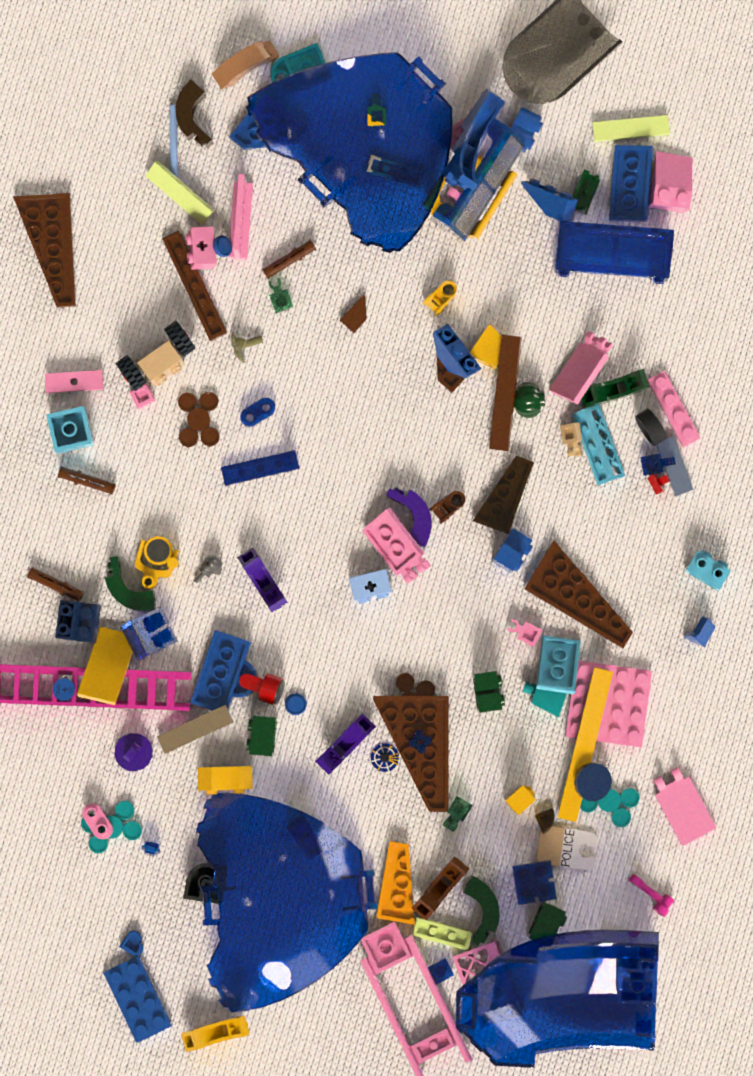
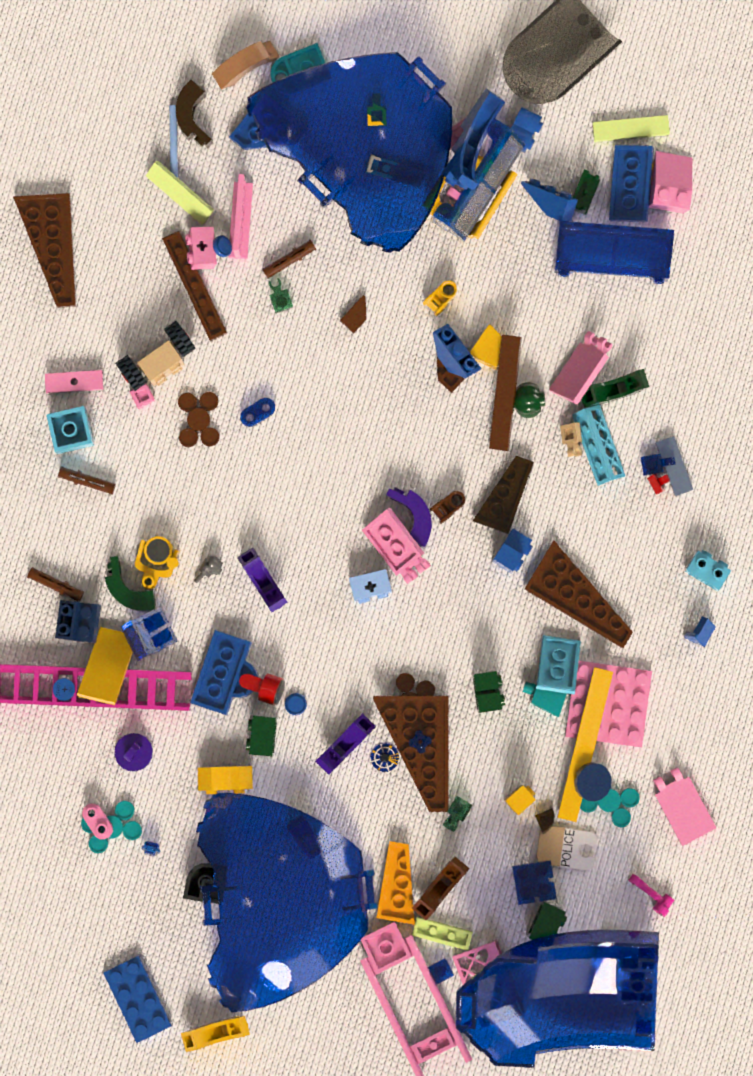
blue tile [119,930,144,956] -> none
dark tan tile [157,705,234,754] -> none
clear blue piece [221,450,300,486] -> none
olive plant [231,332,263,363] -> none
dark green arch [463,875,500,946] -> none
bright pink plate [507,619,542,647] -> none
black tyre [635,408,667,446] -> none
bright pink plate [648,371,700,447] -> none

